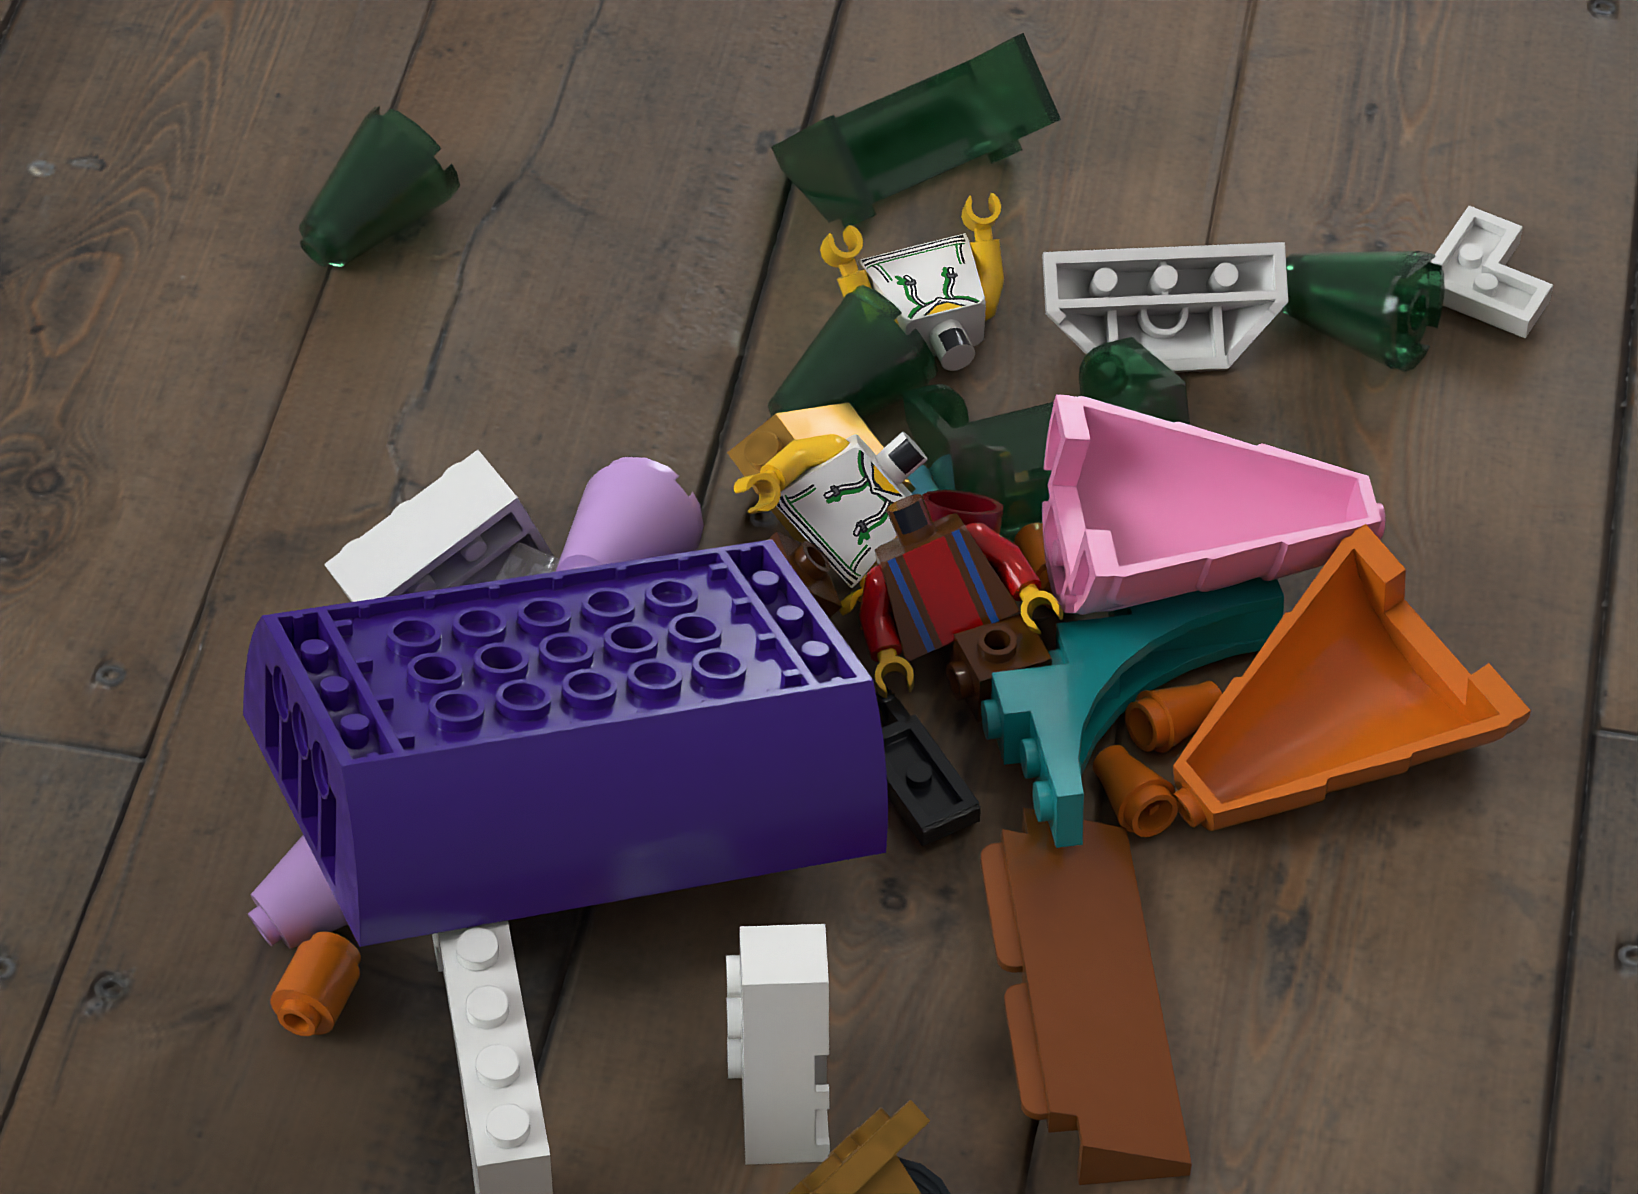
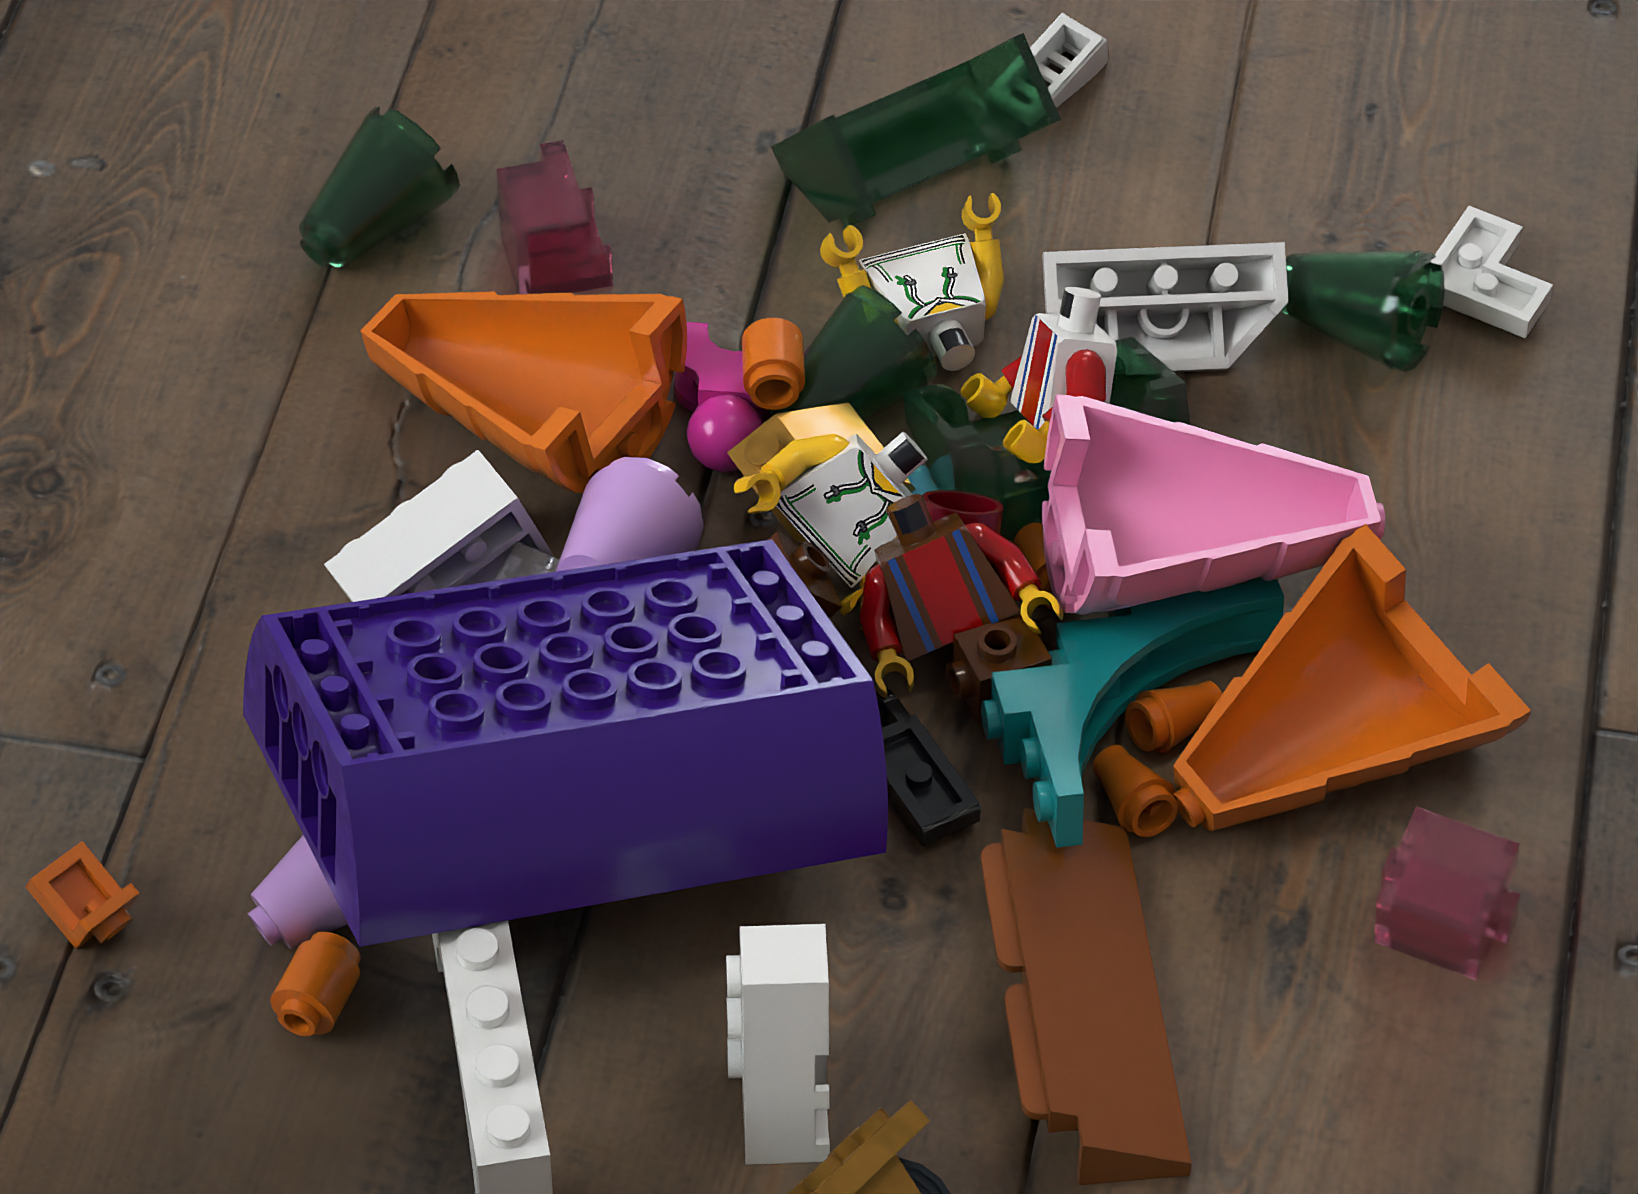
none -> orange bracket [25,841,140,950]
none -> orange cone [360,291,687,493]
none -> clear pink plate [496,140,613,294]
none -> dark pink piece [674,322,791,473]
none -> orange brick [742,318,805,410]
none -> torso [960,287,1117,464]
none -> white slope [991,13,1109,124]
none -> clear pink plate [1374,806,1520,980]

